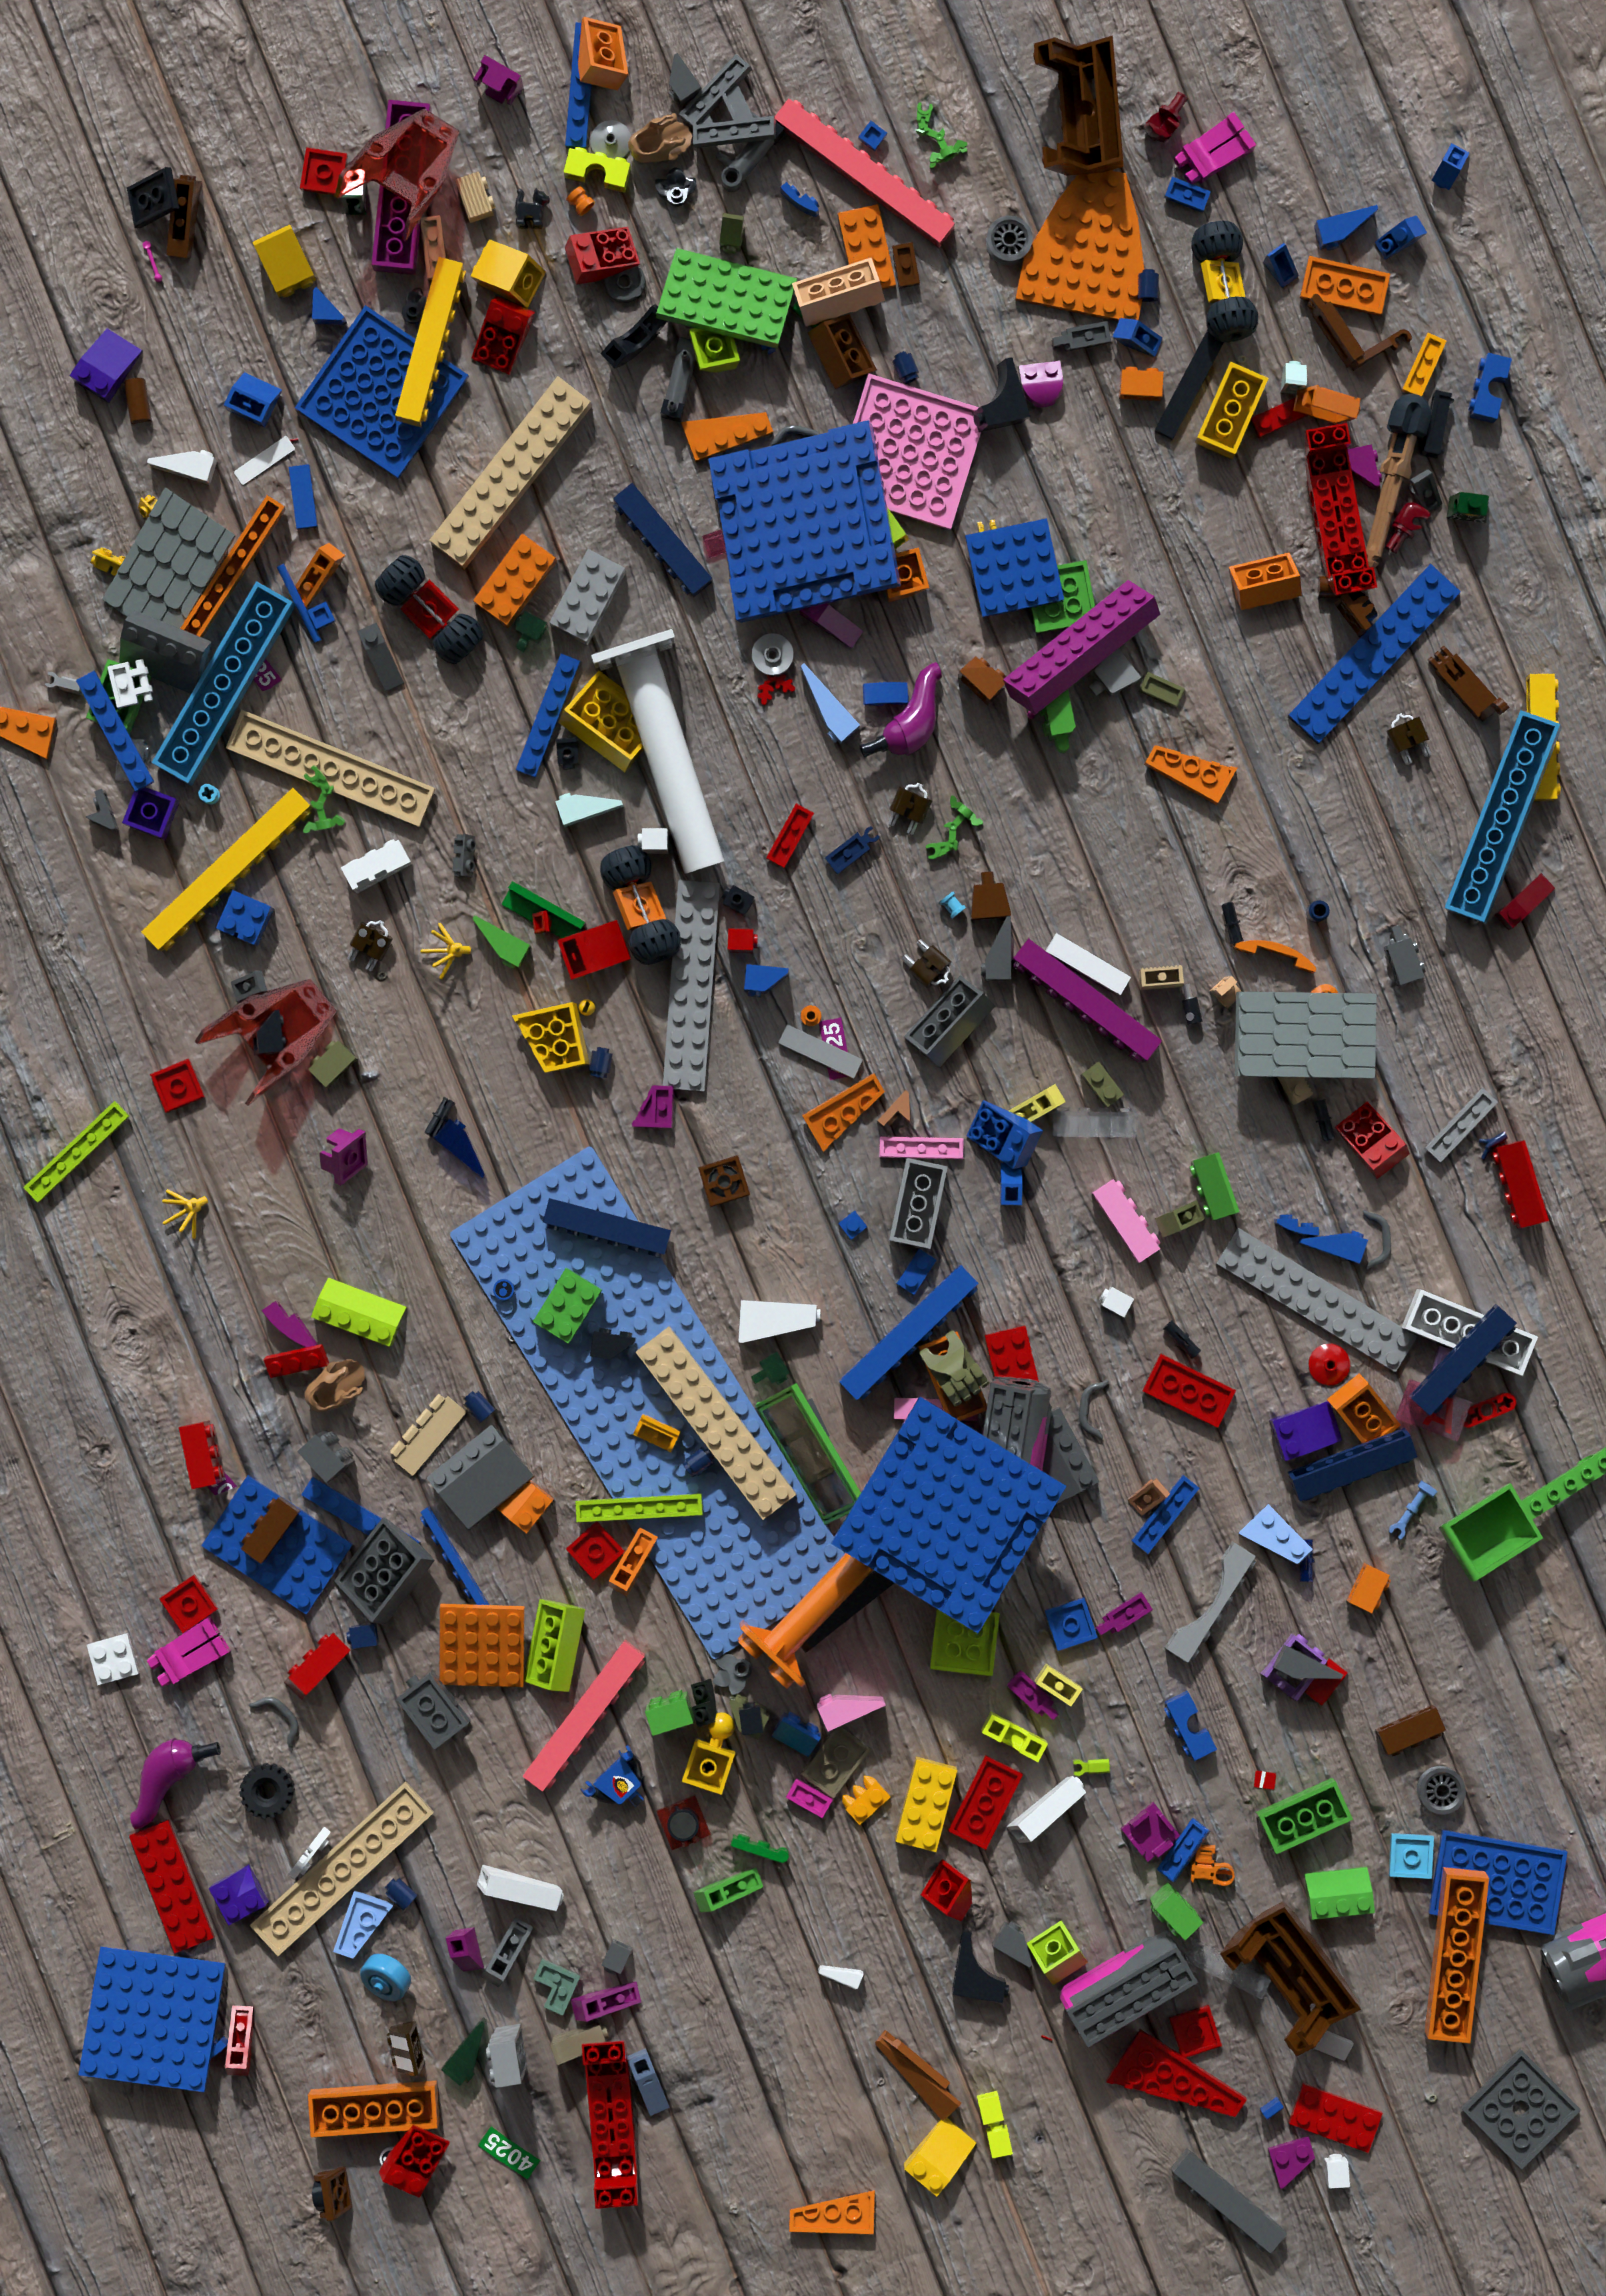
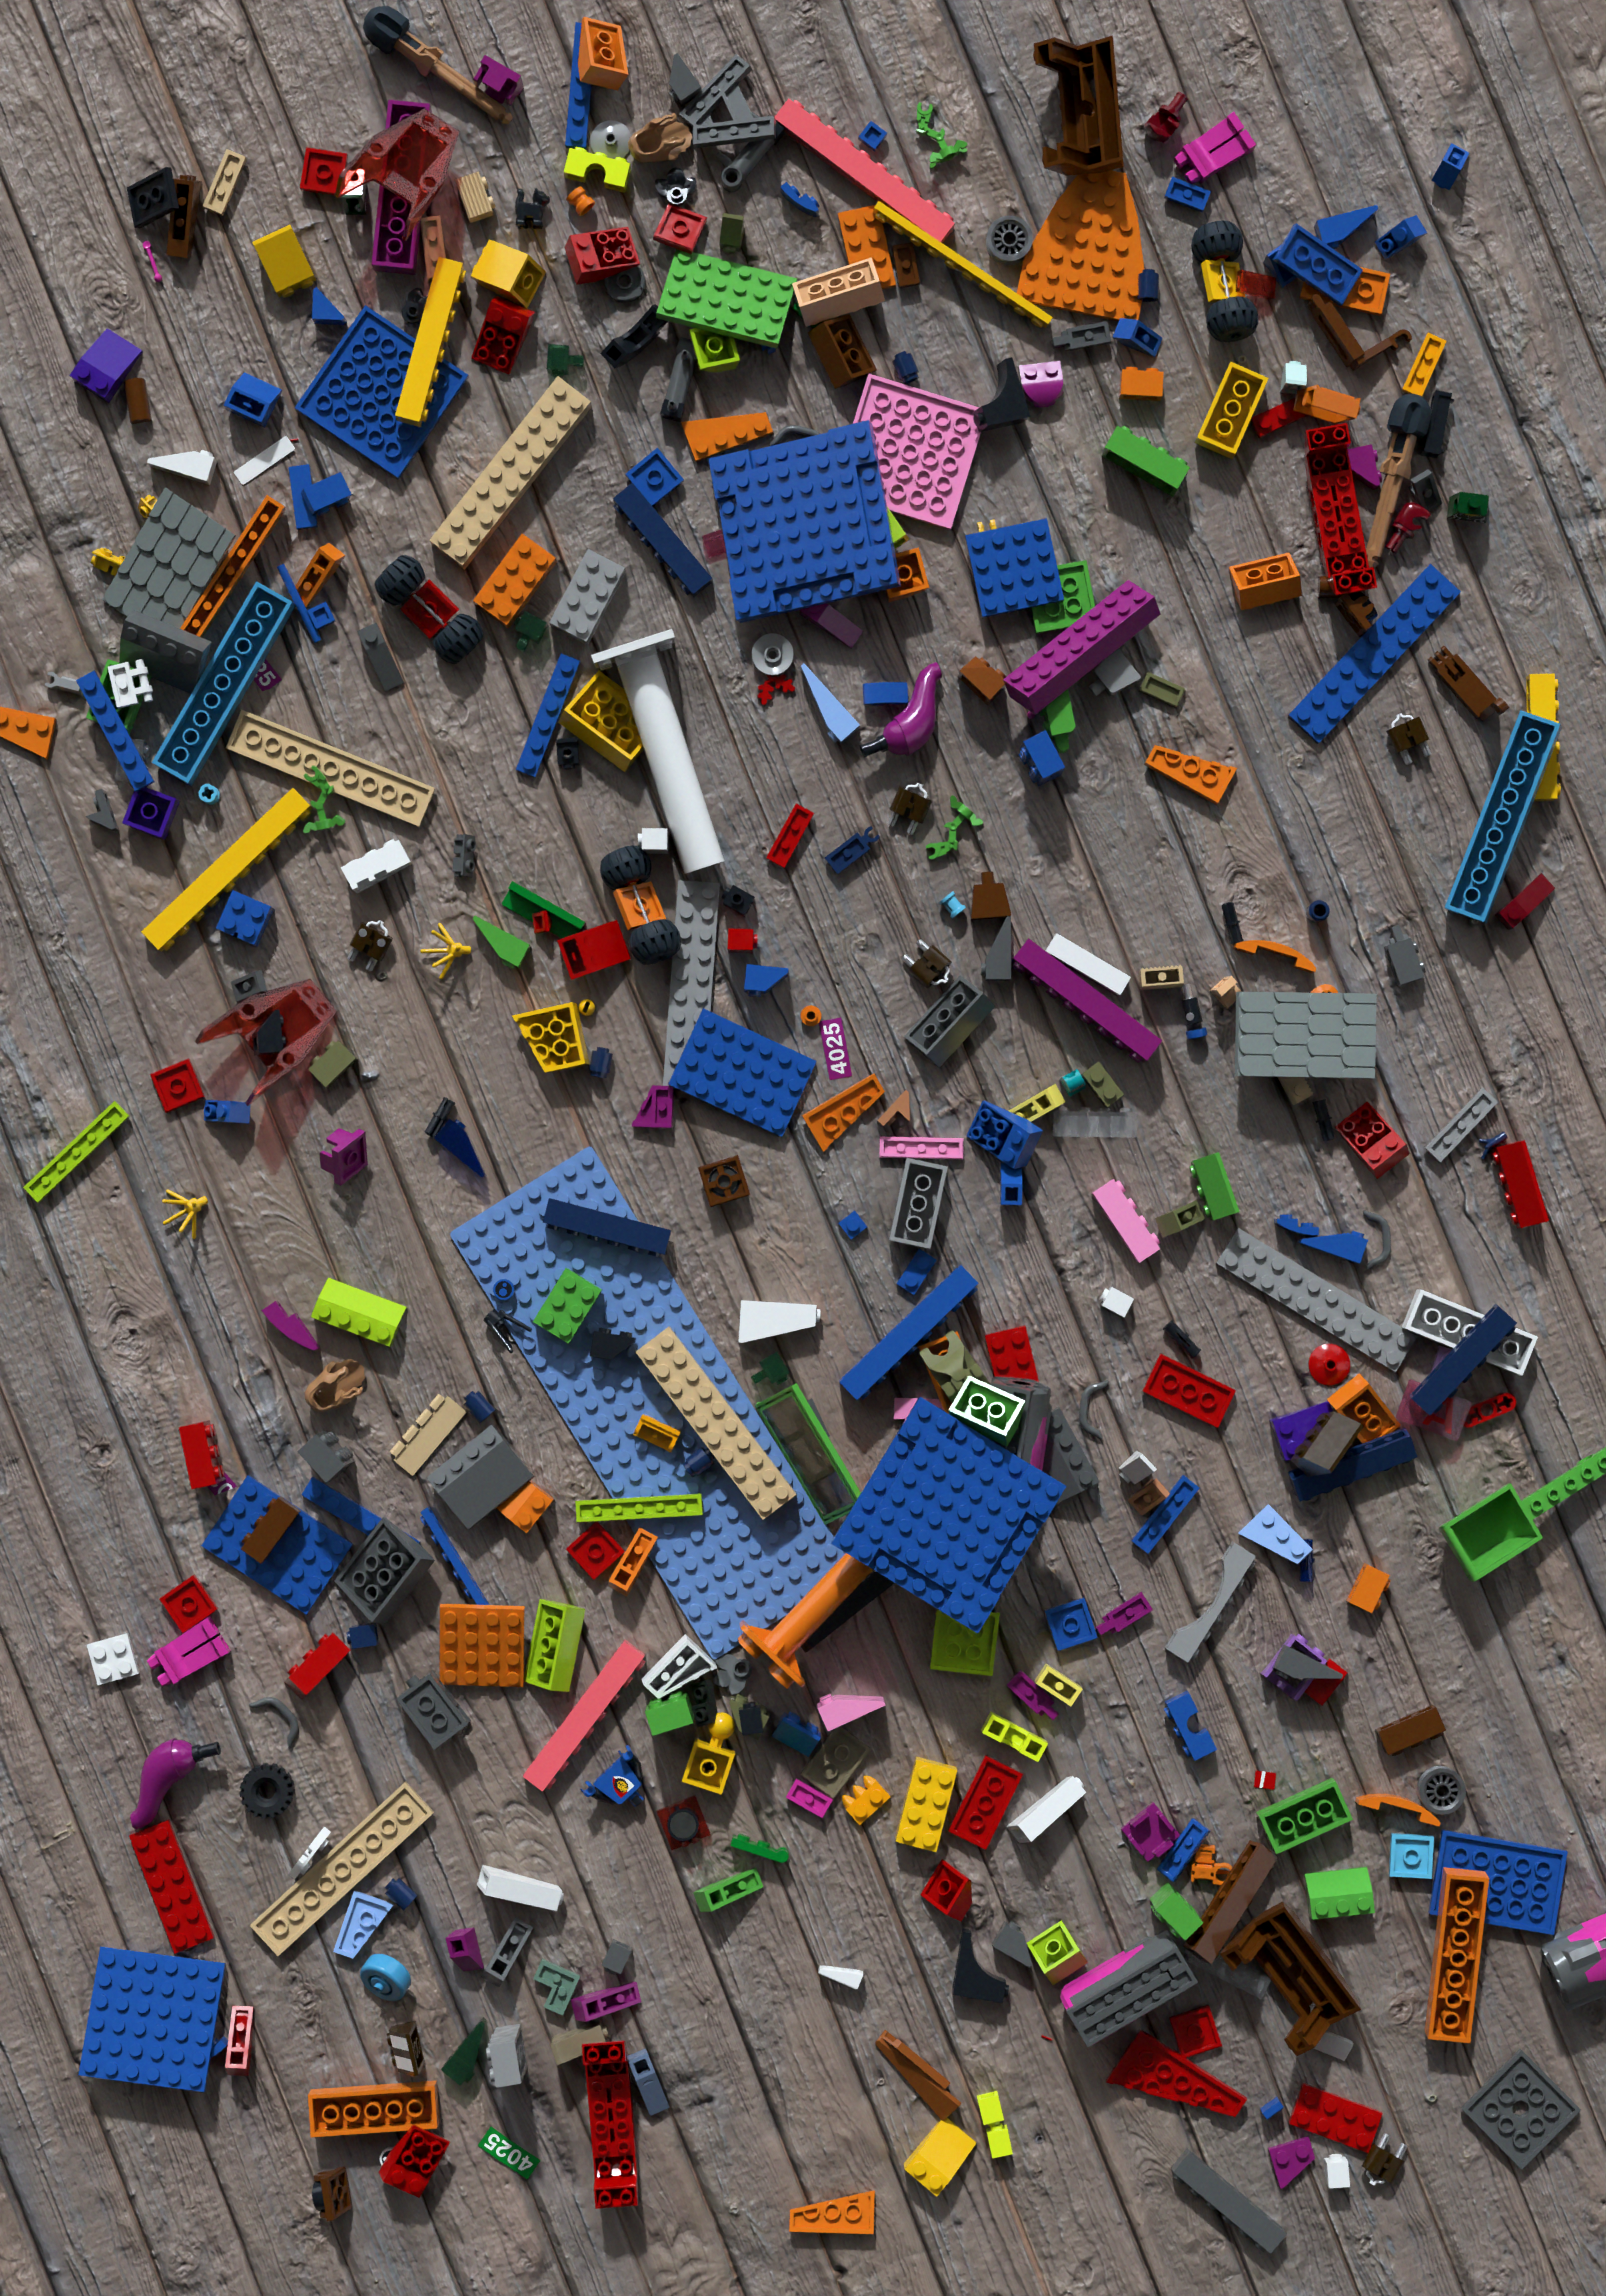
dark purple slope [209,1864,269,1926] -> none
red plate [263,1344,329,1378] -> none
light aqua slope [555,793,624,827] -> none
light grey tile [778,1024,863,1079] -> none
lime bar [1073,1759,1110,1776] -> none
black tile [1154,329,1224,440] -> none
medium blue piece [1389,1480,1438,1539] -> none
blue arch [1468,353,1512,423] -> none
none -> tan plate [203,149,247,216]
none -> blue slope [204,1100,251,1124]
none -> blue brick [301,472,352,516]
none -> piece [363,6,513,124]
none -> black plant [483,1309,532,1353]
none -> clear green brick [546,344,584,378]
none -> blue plate [625,448,684,507]
none -> white wedge [641,1634,717,1699]
none -> red tile [653,203,707,254]
none -> blue plate [668,1008,817,1137]
none -> yellow plate [873,201,1053,328]
none -> bright green slope [949,1376,1026,1446]
none -> blue brick [1018,730,1065,786]
none -> teal leg [1059,1069,1086,1097]
none -> bright green brick [1102,426,1190,497]
none -> white slope [1119,1451,1157,1484]
none -> reddish brown brick [1183,1840,1278,1964]
none -> blue tile [1186,1027,1208,1040]
none -> clear red plate [1235,270,1276,300]
none -> blue tile [1273,223,1363,306]
none -> dark brown slope [1291,1411,1364,1477]
none -> orange slope [1355,1793,1441,1827]
none -> dark brown piece [1362,2133,1408,2186]

